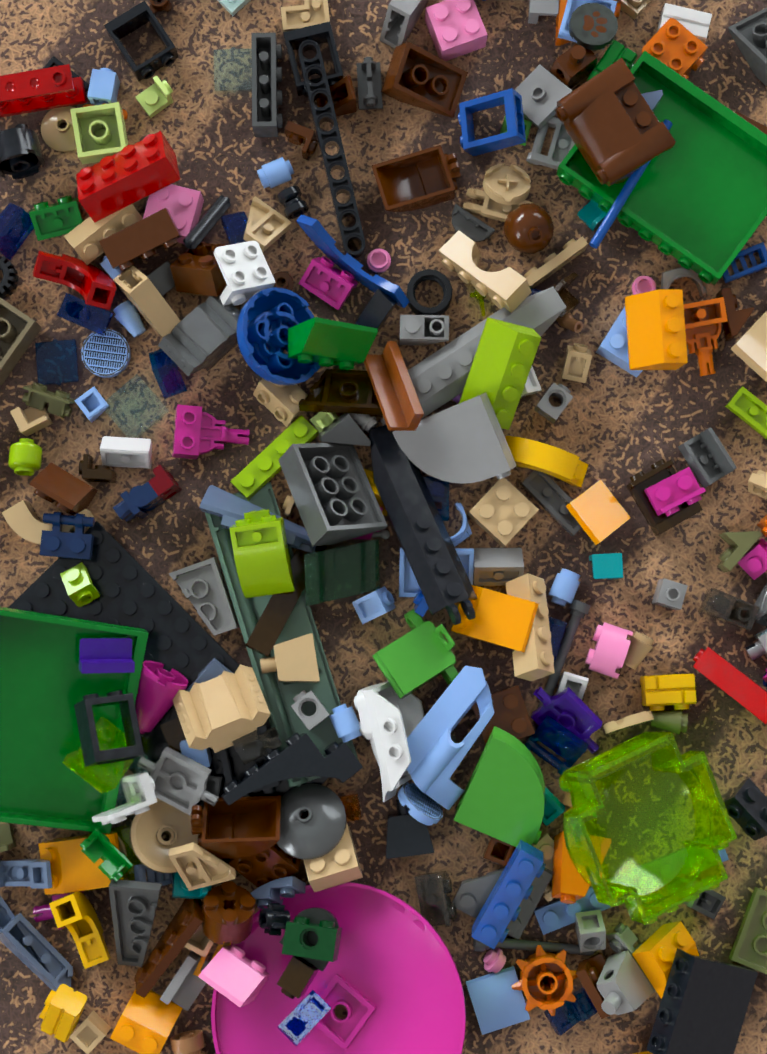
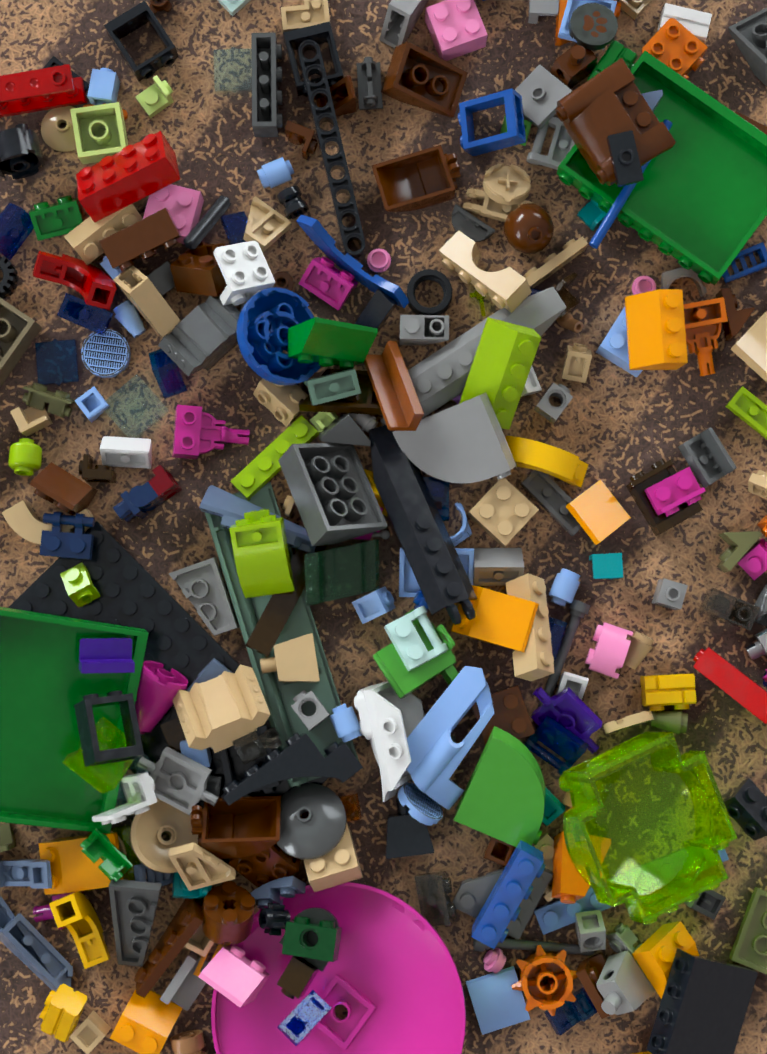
none -> sand green panel [304,369,361,406]
none -> light aqua plate [384,605,449,672]
none -> black plate [606,130,644,187]

